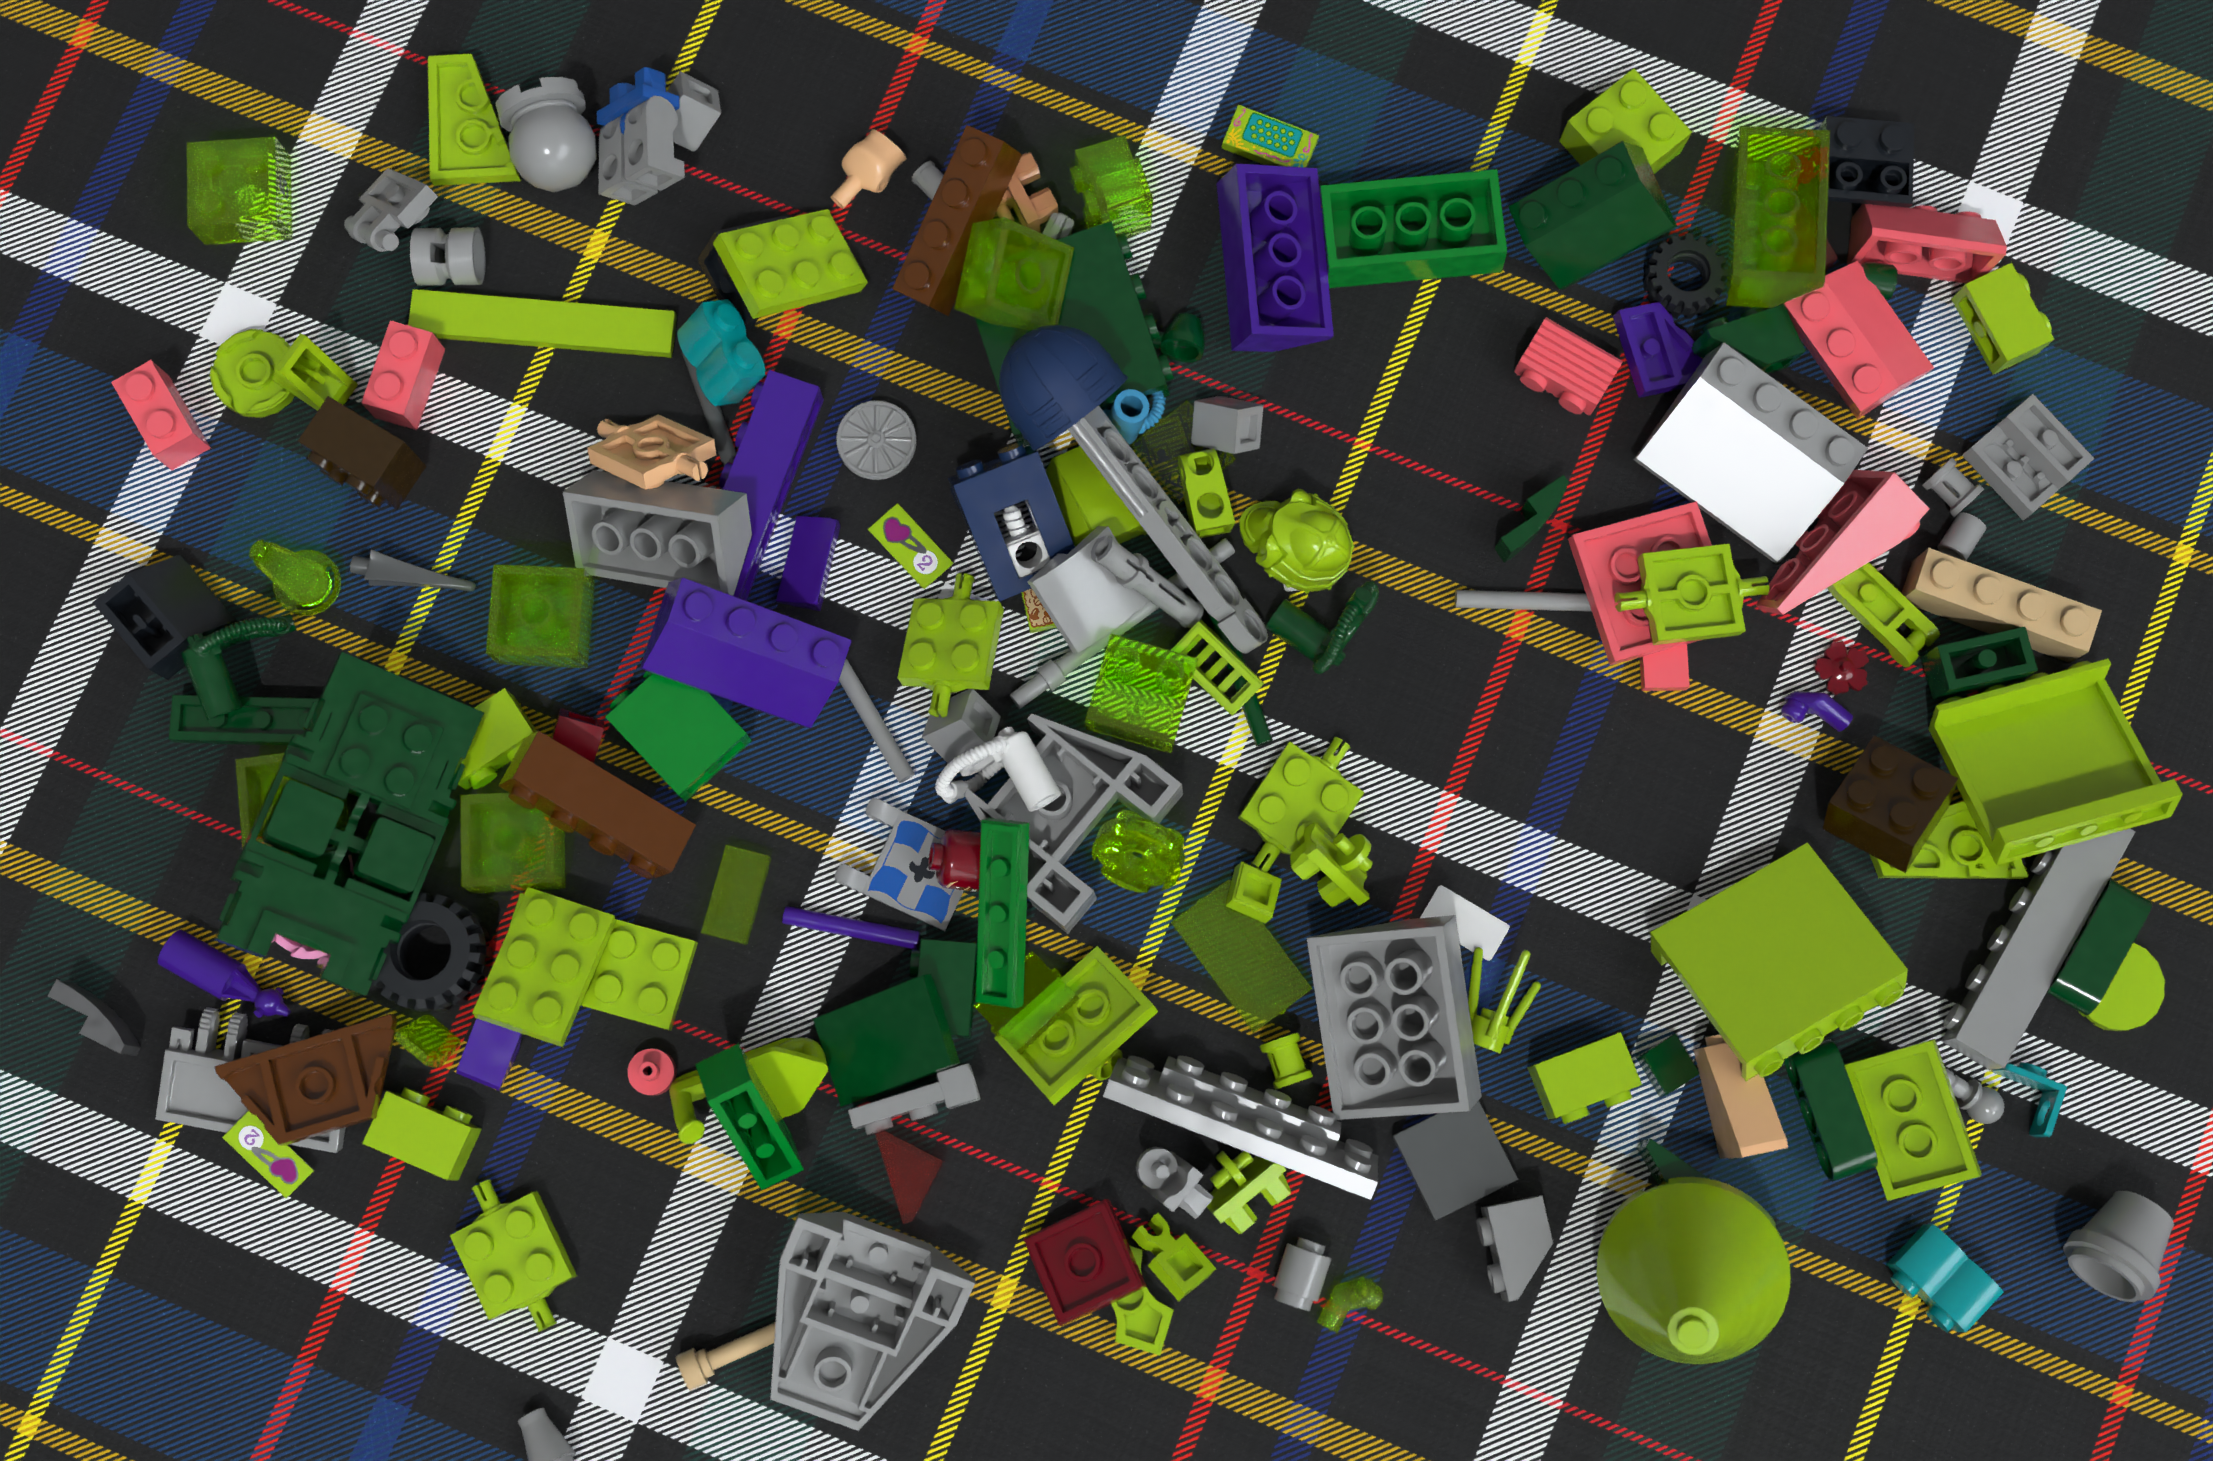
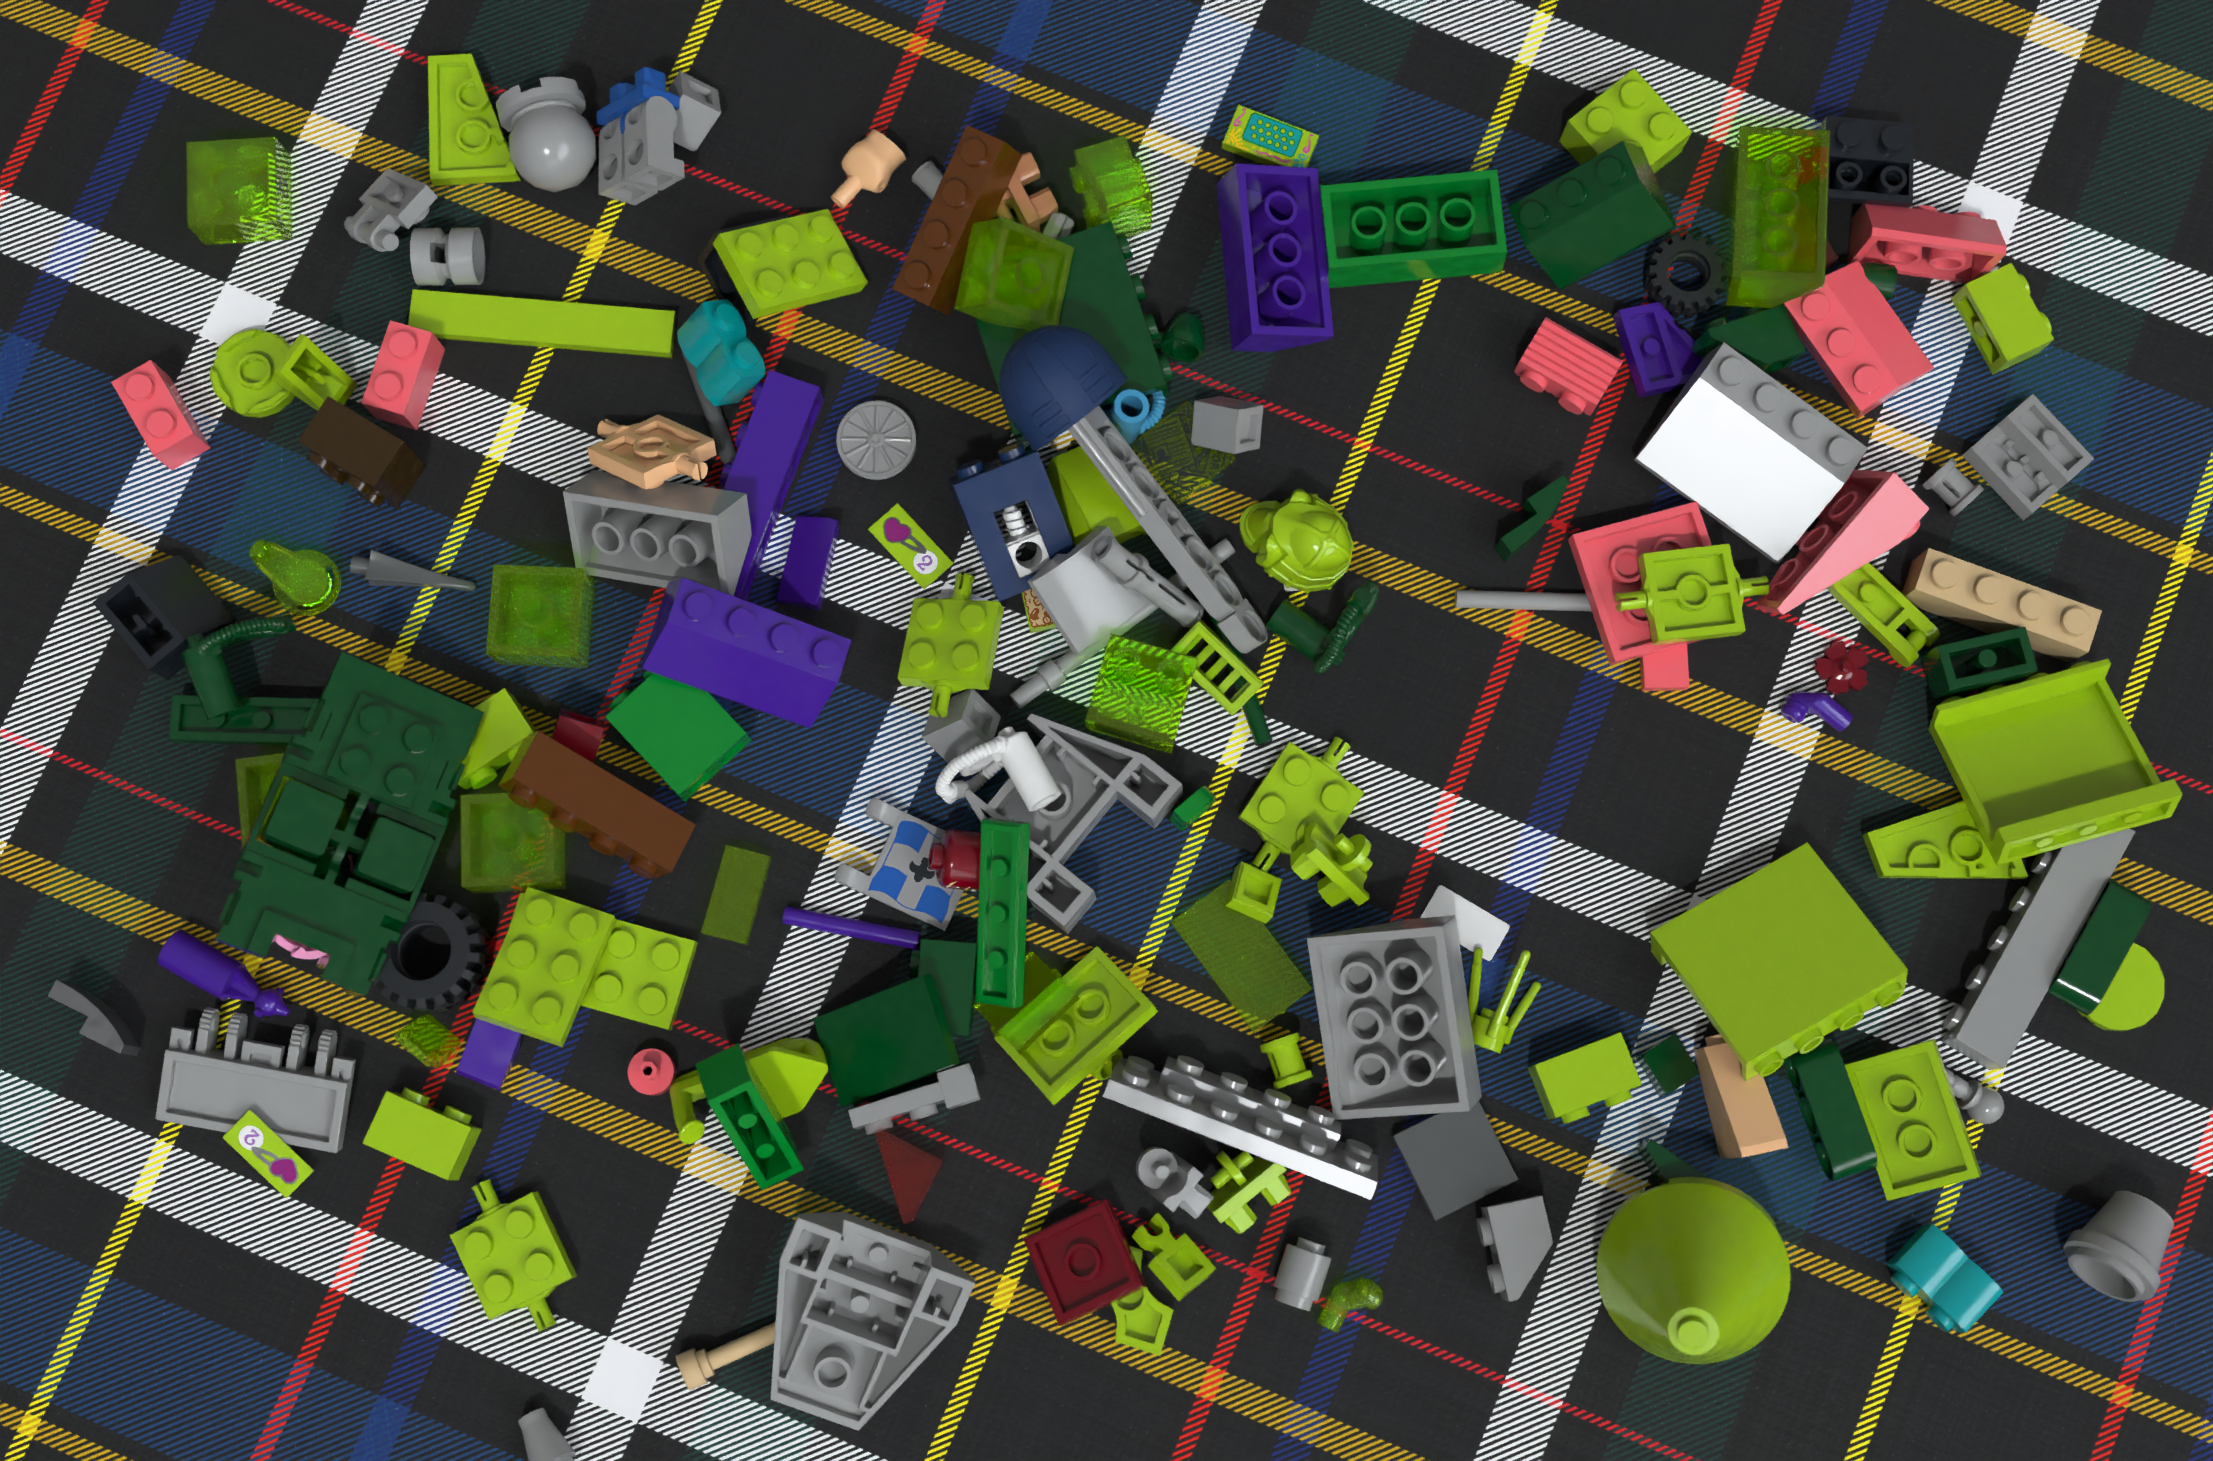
reddish brown wing [214,1014,397,1146] -> none
light grey bar [839,659,915,783] -> none
clear neon green plate [1092,810,1185,893] -> none
lime leg [1178,449,1235,538] -> none
dark brown brick [1823,735,1959,873] -> none
light grey hinge [1937,512,1986,561] -> none
teal bracket [1992,1062,2068,1138] -> none
none -> green tile [1169,786,1216,831]

